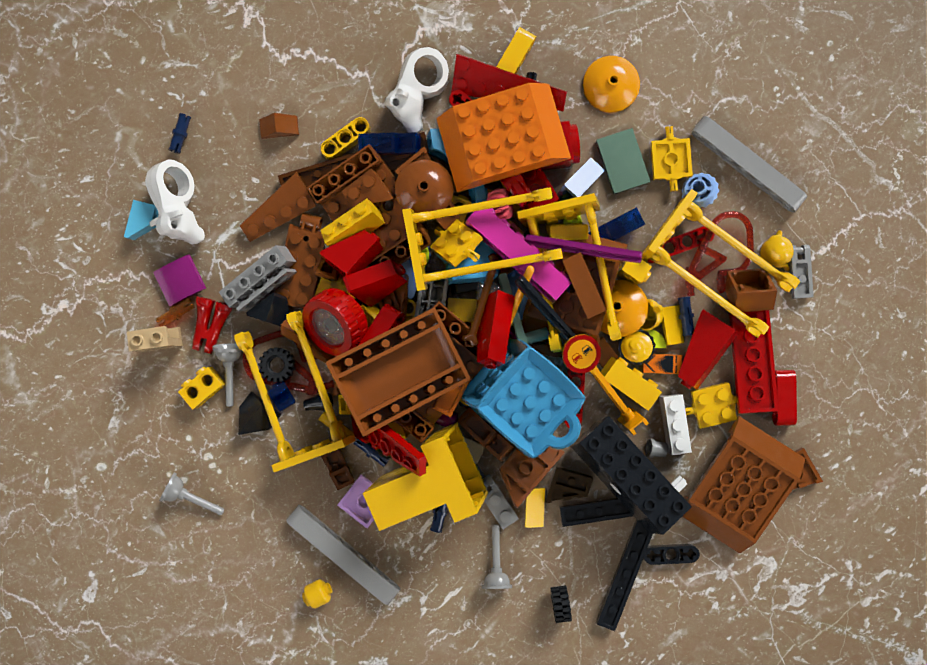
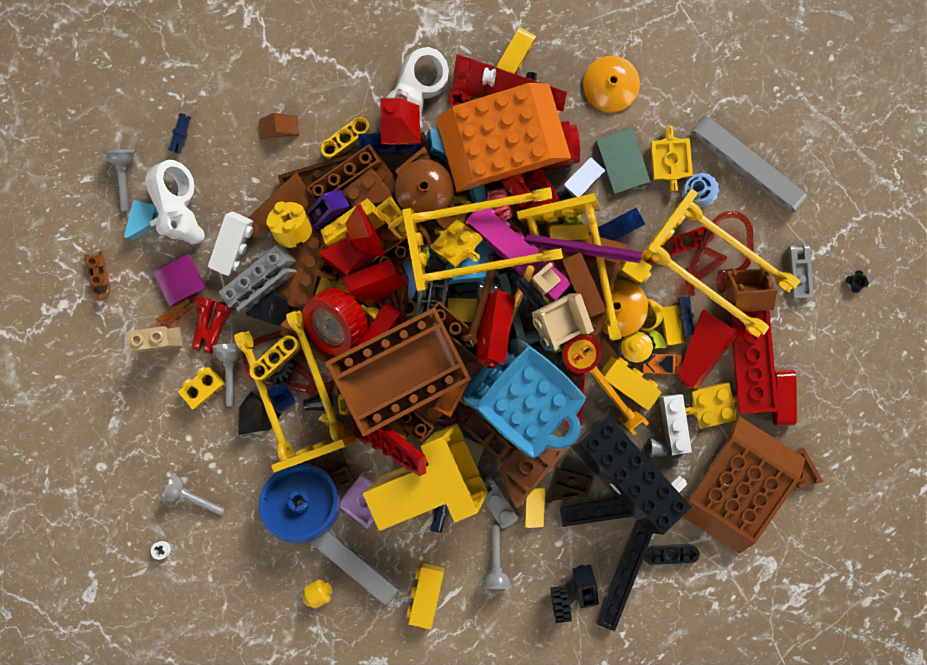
dark blue pin [353,439,391,467] -> none
yellow hair [760,230,794,271] -> none
none -> dark orange piece [84,251,110,301]
none -> light grey piece [103,149,136,212]
none -> white bush [151,541,171,560]
none -> white brick [208,211,253,276]
none -> yellow beam [250,336,301,381]
none -> blue piece [259,463,340,544]
none -> yellow brick [266,202,312,248]
none -> dark purple slope [306,190,350,230]
none -> red slope [345,204,385,256]
none -> yellow slope [376,196,407,241]
none -> red slope [380,98,421,145]
none -> yellow brick [406,563,445,629]
none -> white bush [482,68,496,87]
none -> tan panel [530,262,561,296]
none -> tan panel [532,293,594,351]
none -> black slope [572,564,599,609]
none -> black plate [846,270,869,293]

